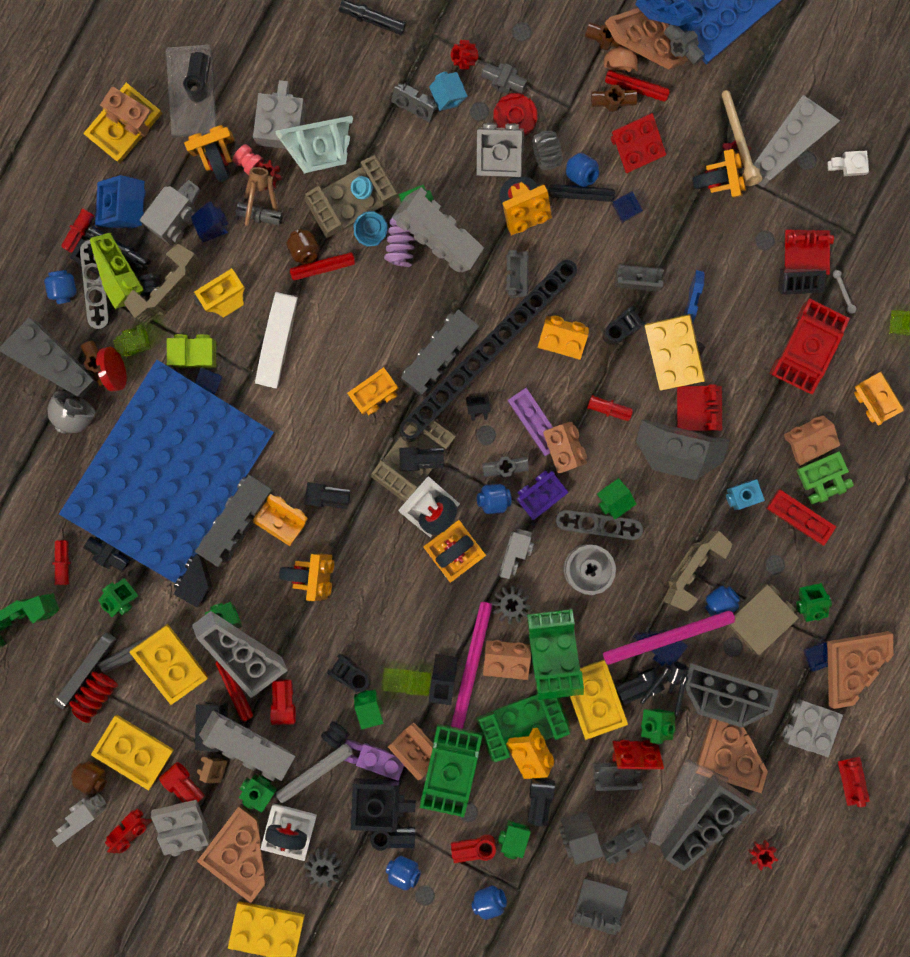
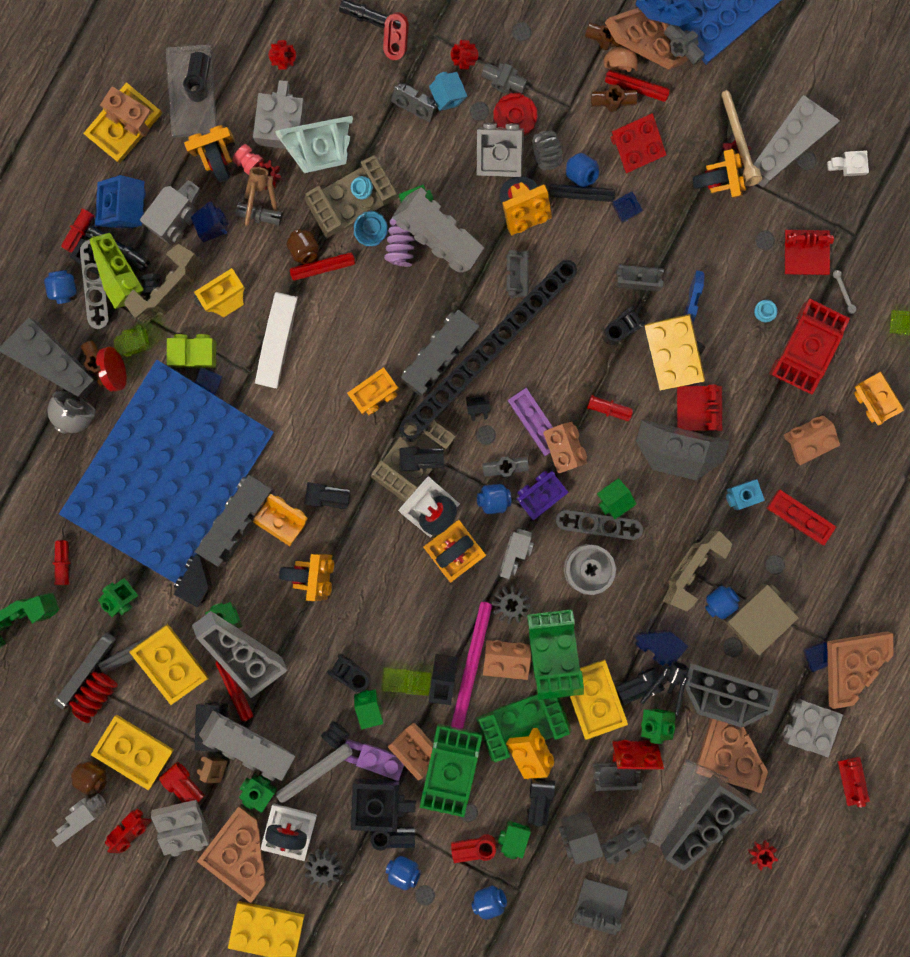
black axle [83,536,130,572] -> none
red piece [270,679,296,725] -> none
light orange bracket [537,315,589,360] -> none
dark pink axle [603,611,735,665] -> none
black slope [778,269,826,294] -> none
green brick [796,583,832,622] -> none
bright green plate [797,451,854,504] -> none
none -> red gear [268,40,296,70]
none -> red plate [383,12,409,60]
none -> medium azure plate [754,300,777,323]

